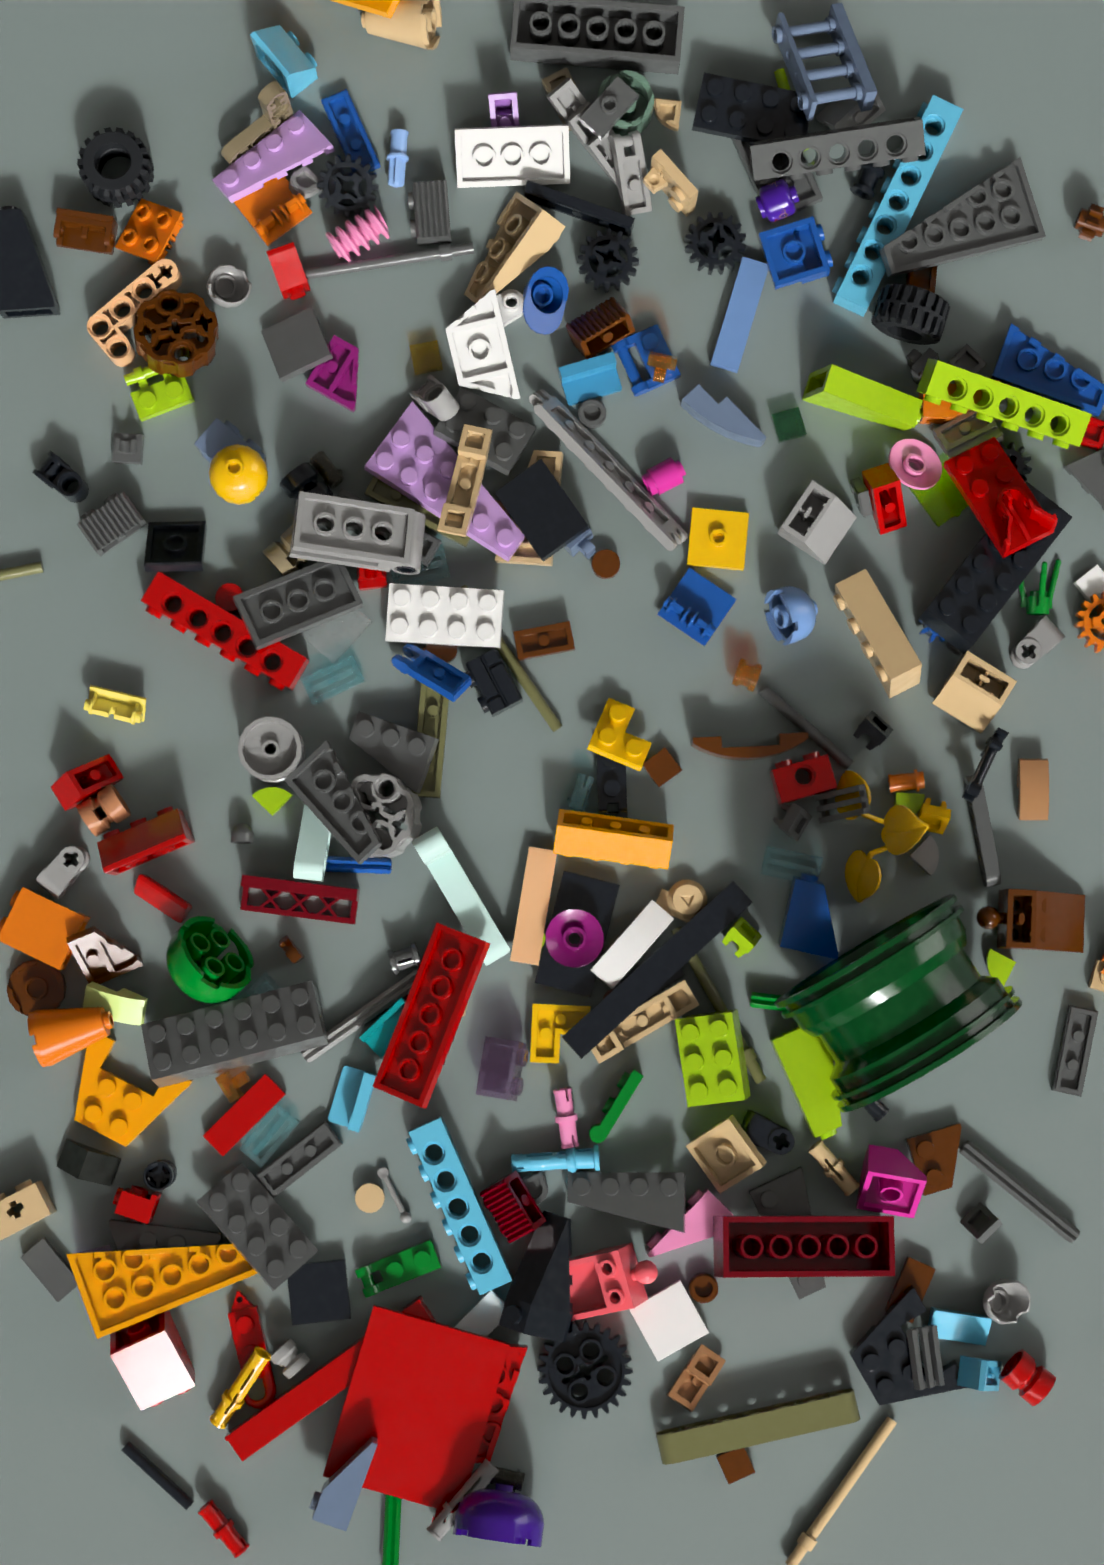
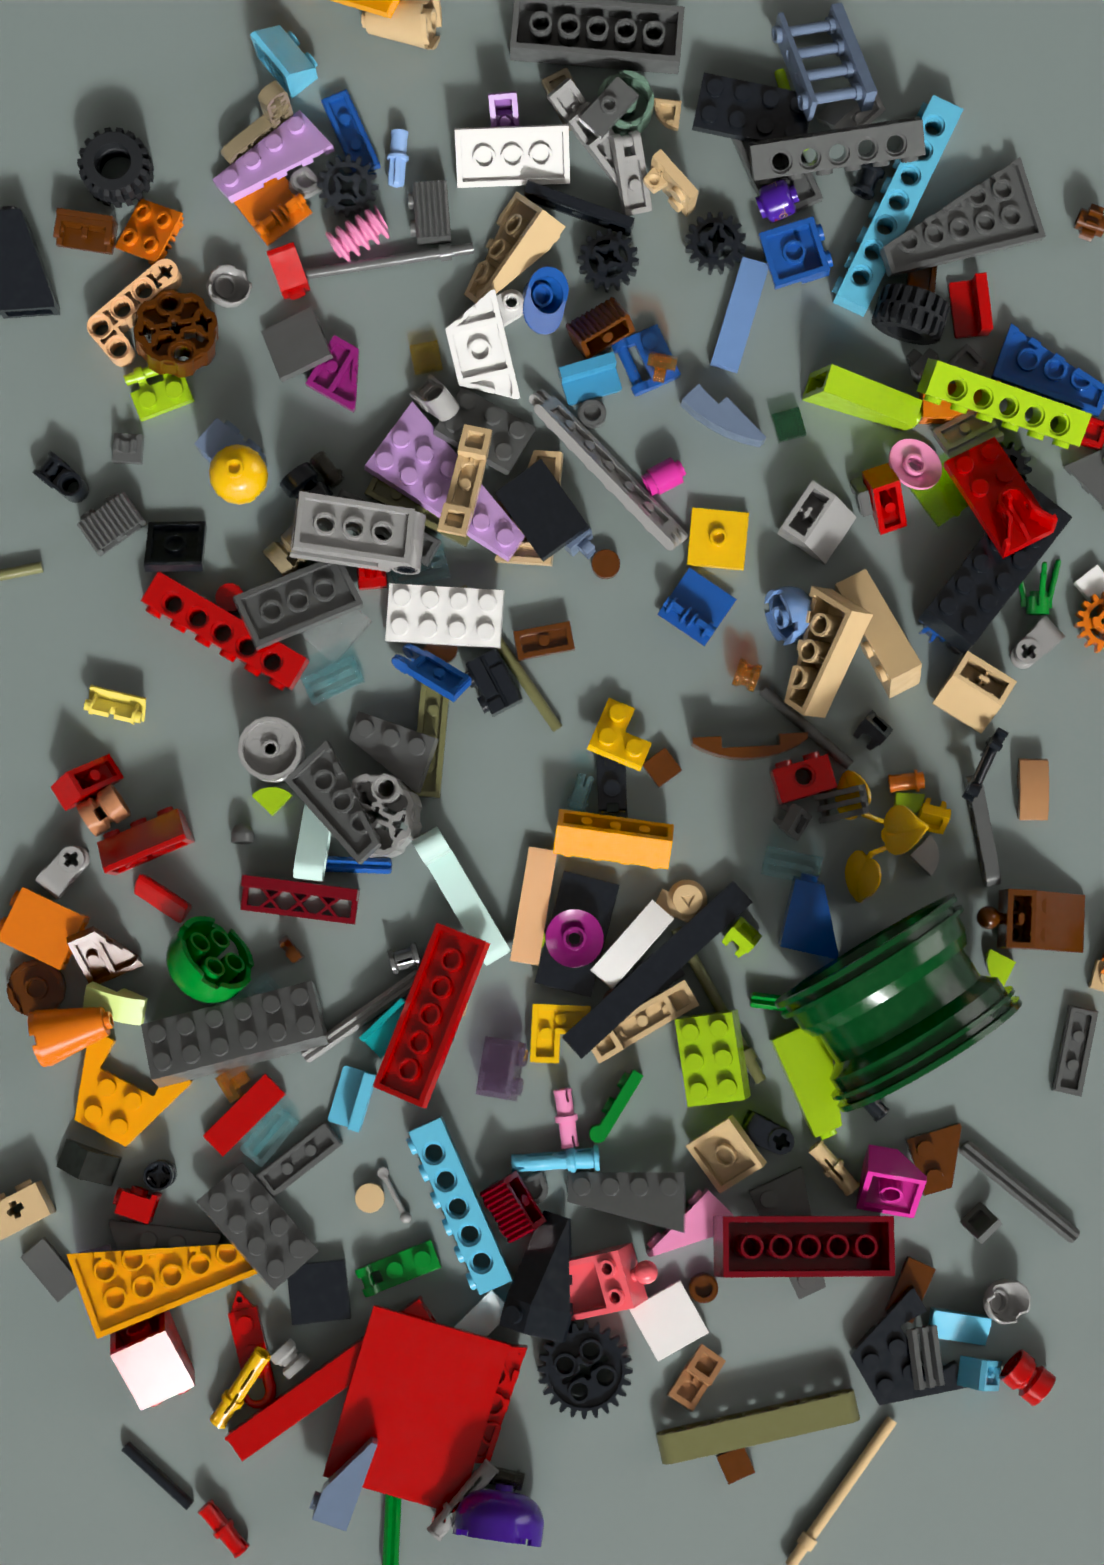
none -> tan wedge [784,586,873,718]
none -> red panel [948,272,993,339]

